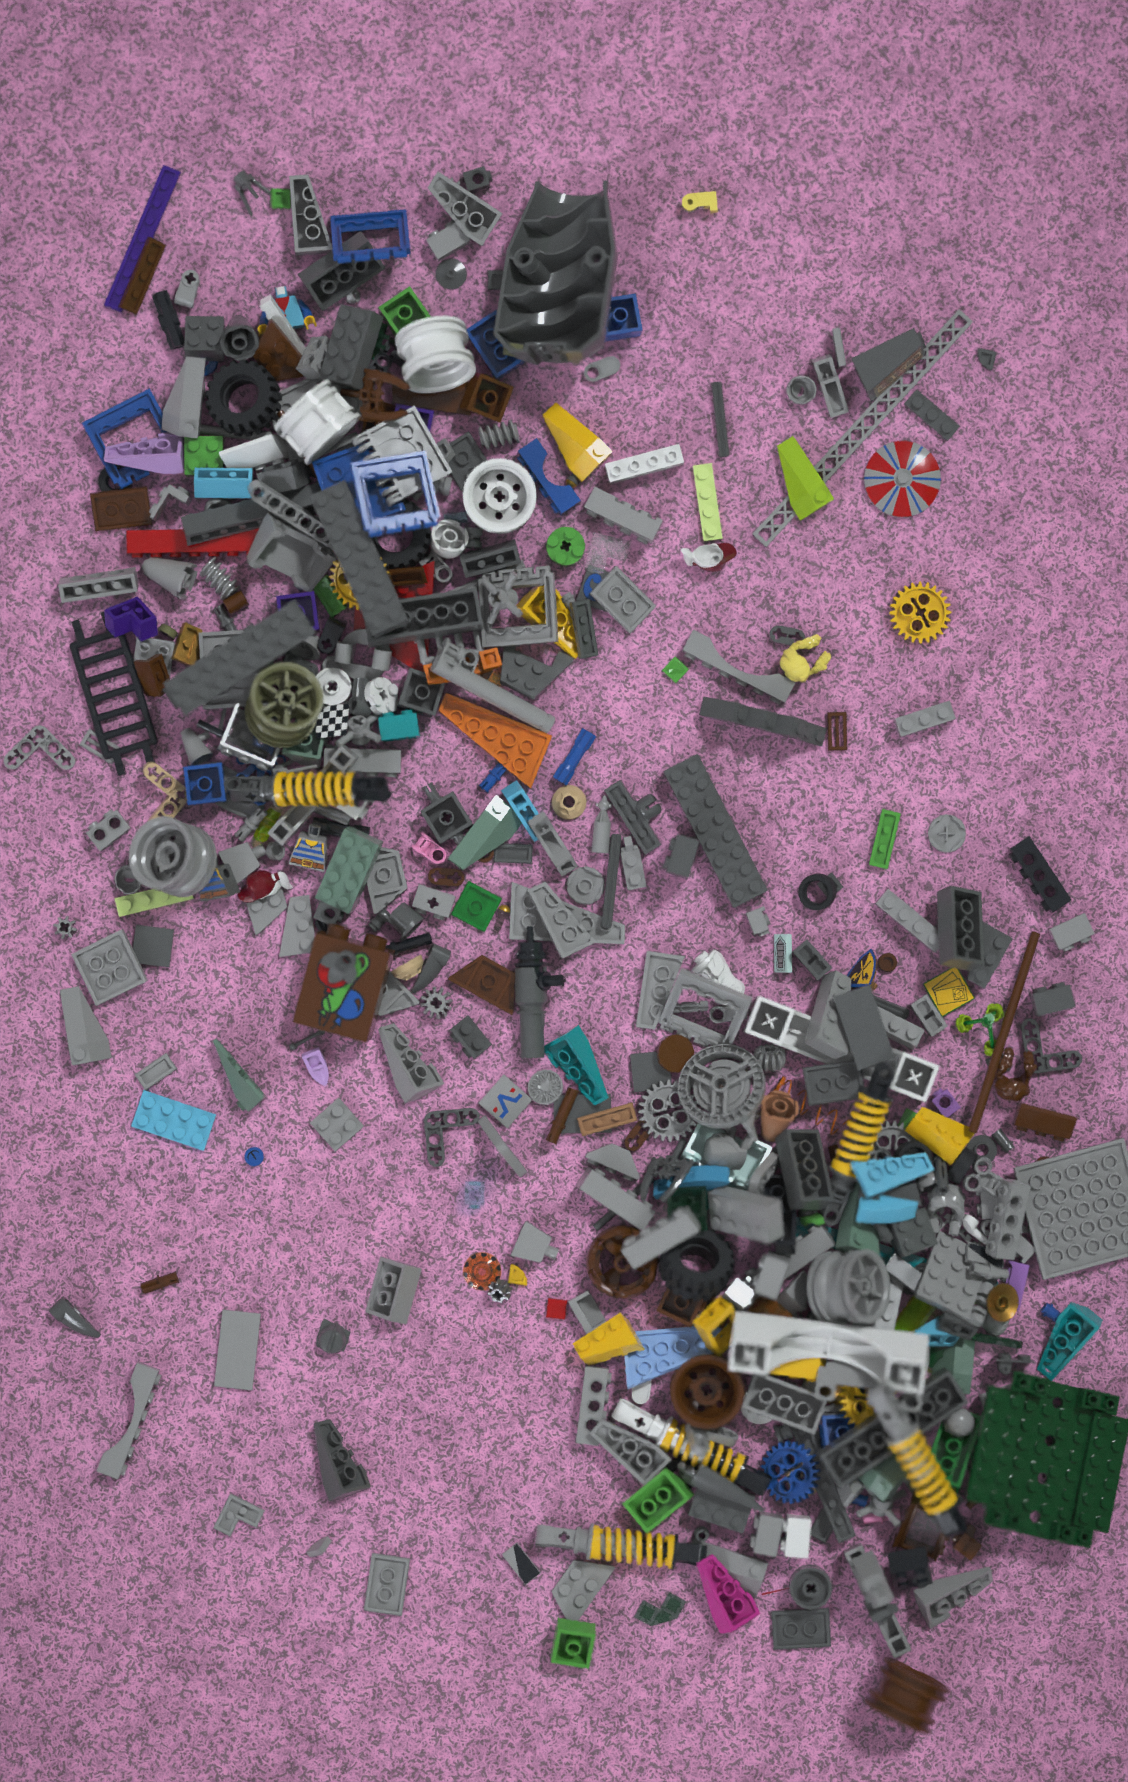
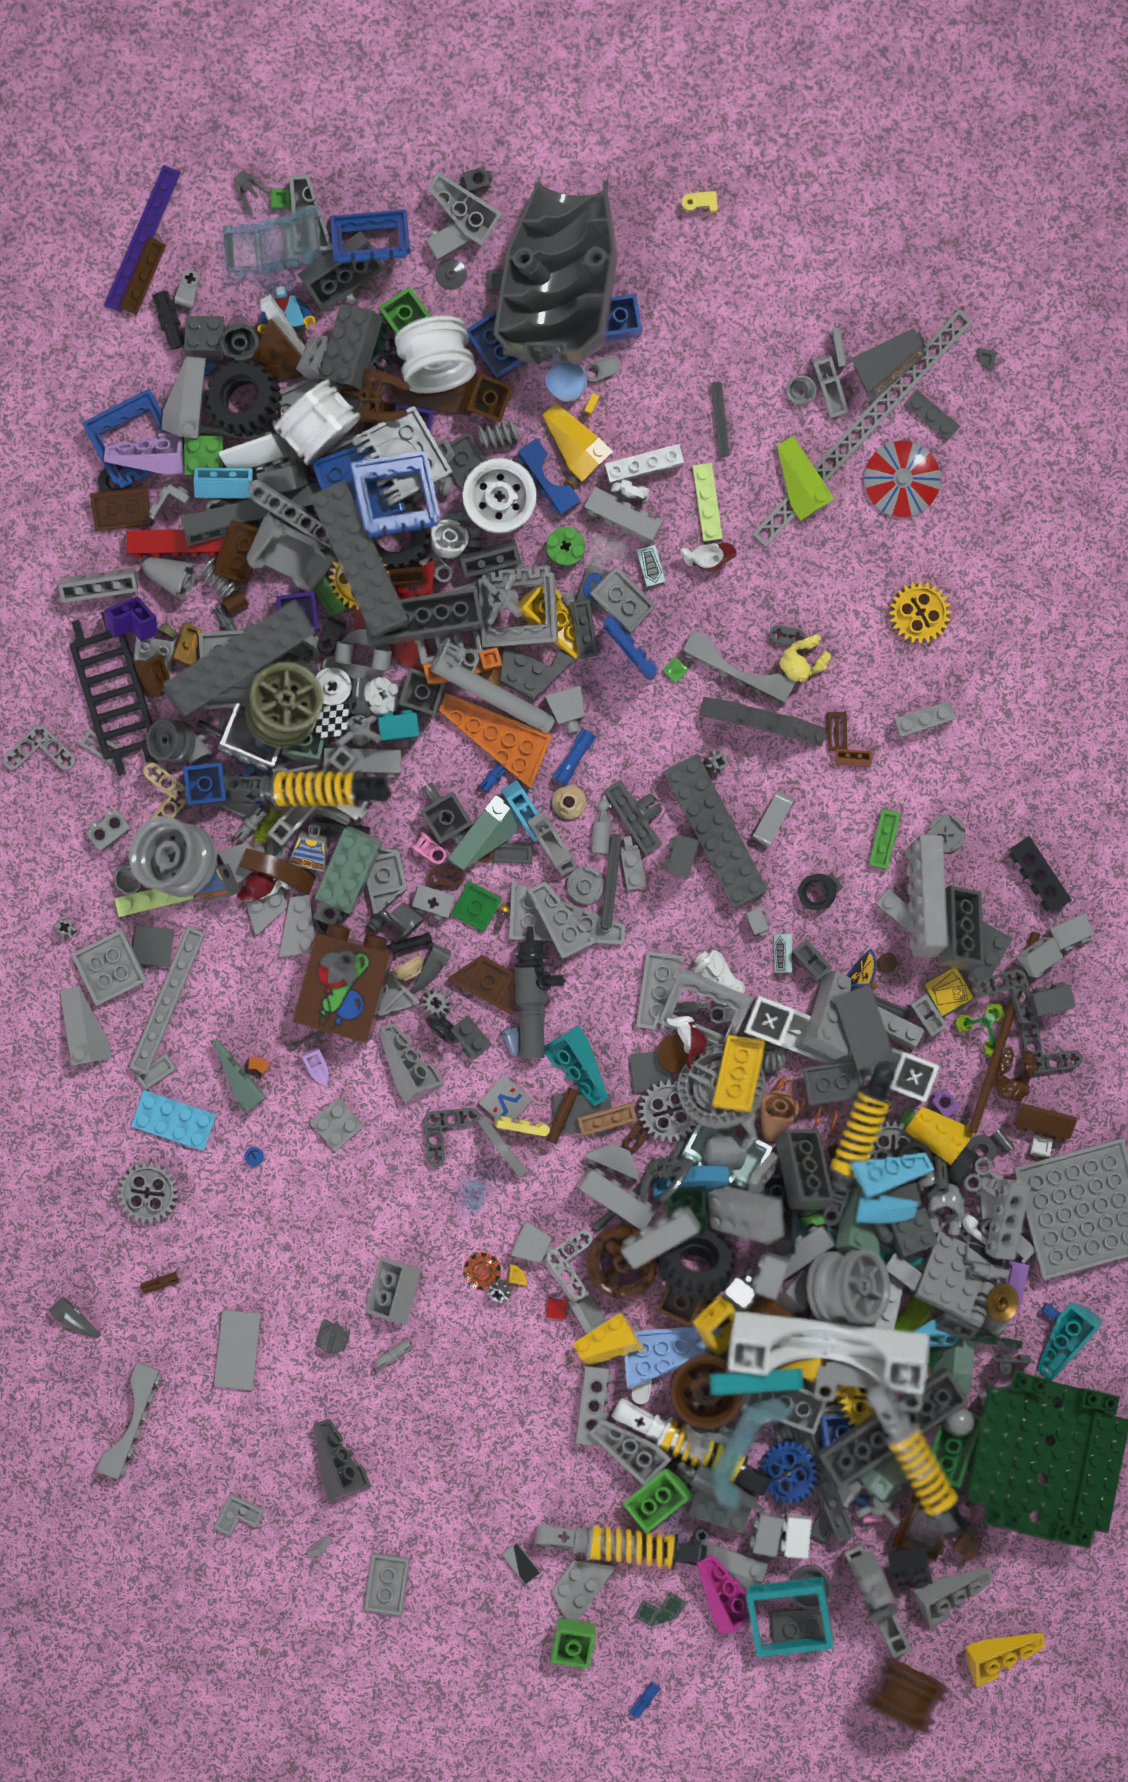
light grey wheel [528,1070,563,1105] -> none
none -> light grey gear [116,1162,179,1224]
none -> light grey tile [129,926,206,1075]
none -> dark grey wheel [146,719,196,763]
none -> reddish brown tile [212,519,259,584]
none -> windscreen [223,206,322,276]
none -> reddish brown slope [240,848,315,895]
none -> orange piece [248,1057,270,1074]
none -> light grey pin [374,1339,413,1370]
none -> black piece [425,1017,455,1045]
none -> light yellow plate [493,1116,550,1136]
none -> sand blue cone [502,1026,520,1056]
none -> light grey beam [544,1230,593,1301]
none -> light blue piece [545,363,587,402]
none -> light grey torso [545,686,584,733]
none -> yellow tile [584,393,600,415]
none -> blue hinge [603,616,657,680]
none -> white plate [610,480,649,504]
none -> blue axle [630,1681,661,1718]
none -> tile [637,545,665,587]
none -> hair [667,1016,707,1069]
none -> light grey gear [704,750,728,773]
none -> teal beam [710,1369,803,1395]
none -> clear light blue windscreen [710,1397,793,1512]
none -> yellow tile [713,1035,766,1112]
none -> teal window [746,1577,834,1657]
none -> light grey beam [751,790,794,847]
none -> dark orange piece [835,749,872,767]
none -> light grey brick [906,834,948,958]
none -> yellow wedge [965,1632,1045,1687]
none -> dark grey beam [972,969,1036,1024]
none -> light grey brick [1015,937,1063,978]
none -> white tile [1030,1135,1053,1159]

